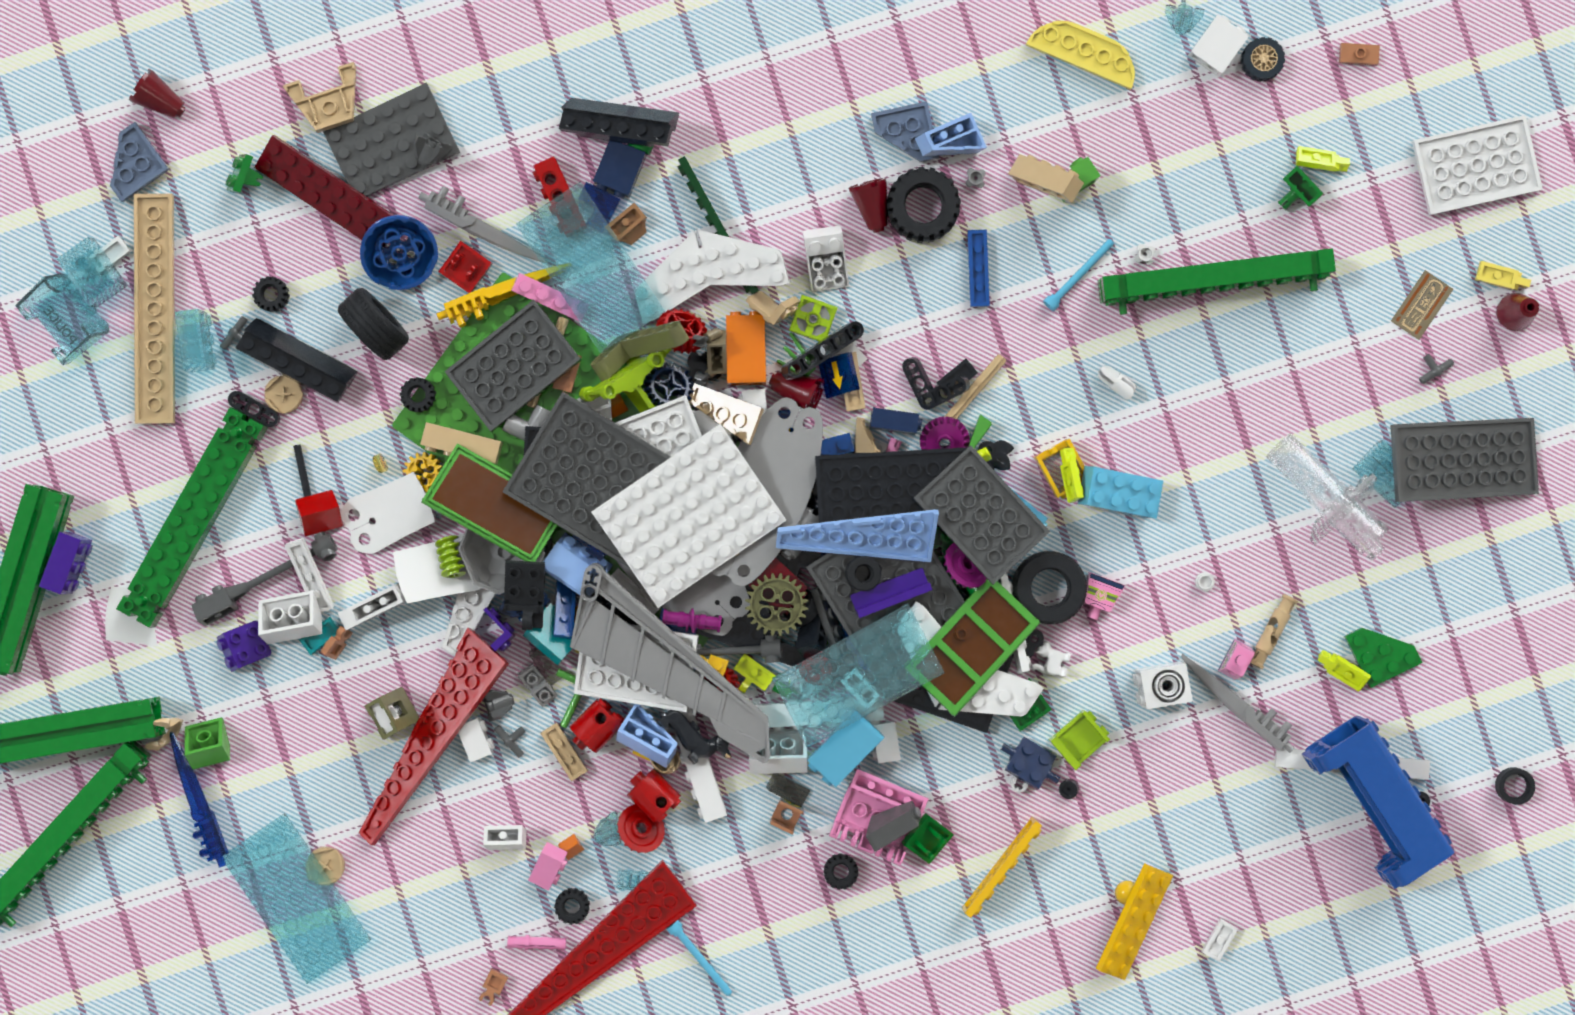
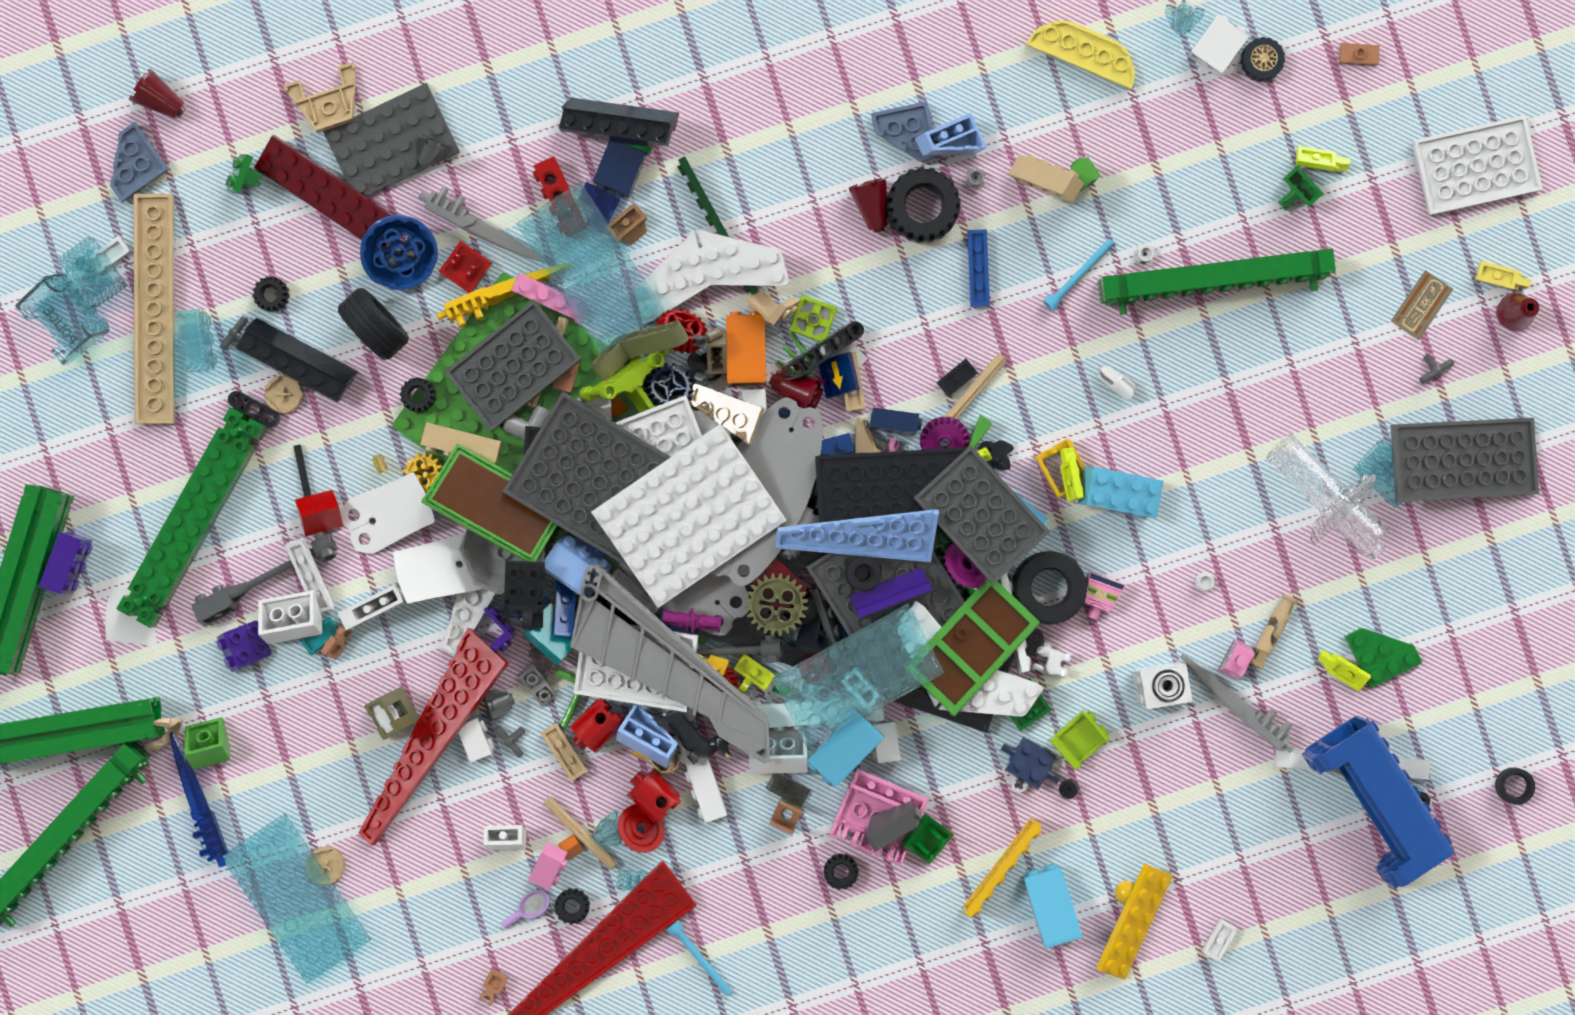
lime piece [435,535,466,578] -> none
bright pink pin [507,935,566,950] -> none
white slope [803,225,849,292] -> none
black beam [902,357,970,410] -> none
none -> lavender piece [501,890,550,929]
none -> tan axle [544,797,617,870]
none -> medium azure slope [1022,864,1083,949]

